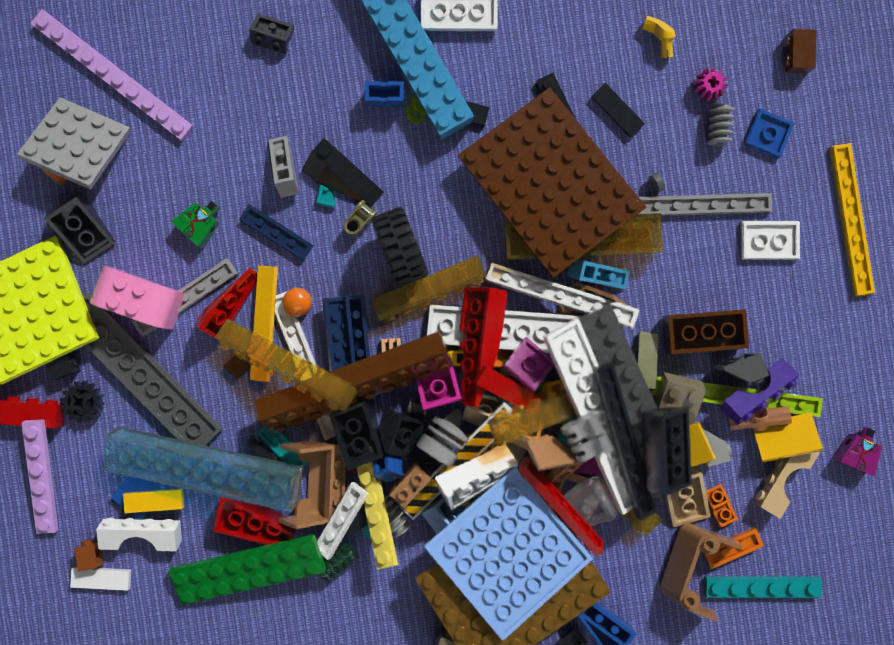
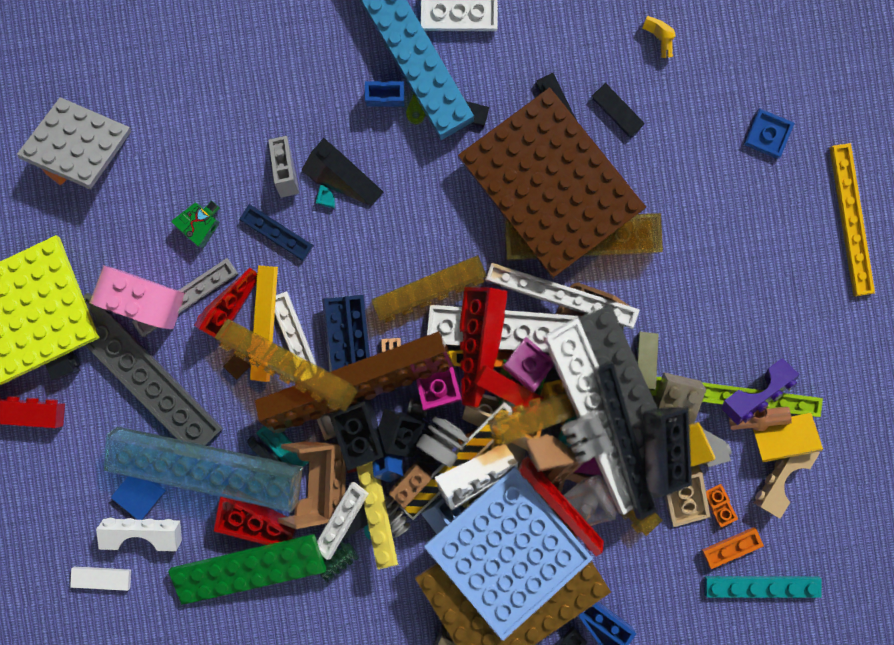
lavender plate [22,420,59,534] -> none
lavender plate [30,9,194,141] -> none
black slope [44,191,115,264] -> none
black gear [60,381,105,423] -> none
dark orange brick [74,539,104,571] -> none
yellow tile [123,489,184,513] -> none
black bracket [249,13,294,54] -> none
orange hair [282,287,312,317] -> none
olive piece [344,200,378,237] -> none
black tyre [372,207,429,286] -> none
light grey tile [443,407,461,428] -> none
dark azure slope [567,259,630,289] -> none
light grey tile [635,193,772,217] -> none
dark grey tile [648,173,665,193] -> none
medium nougat windscreen [660,523,742,621] -> none
reddish brown brick [663,309,749,354] -> none
dark pink gear [694,68,728,101] -> none
light grey piece [707,103,735,146] -> none
dark grey slope [712,352,769,384] -> none
white tile [740,221,800,260] -> none
reddish brown brick [783,29,817,73] -> none
magenta torso [832,427,882,476] -> none

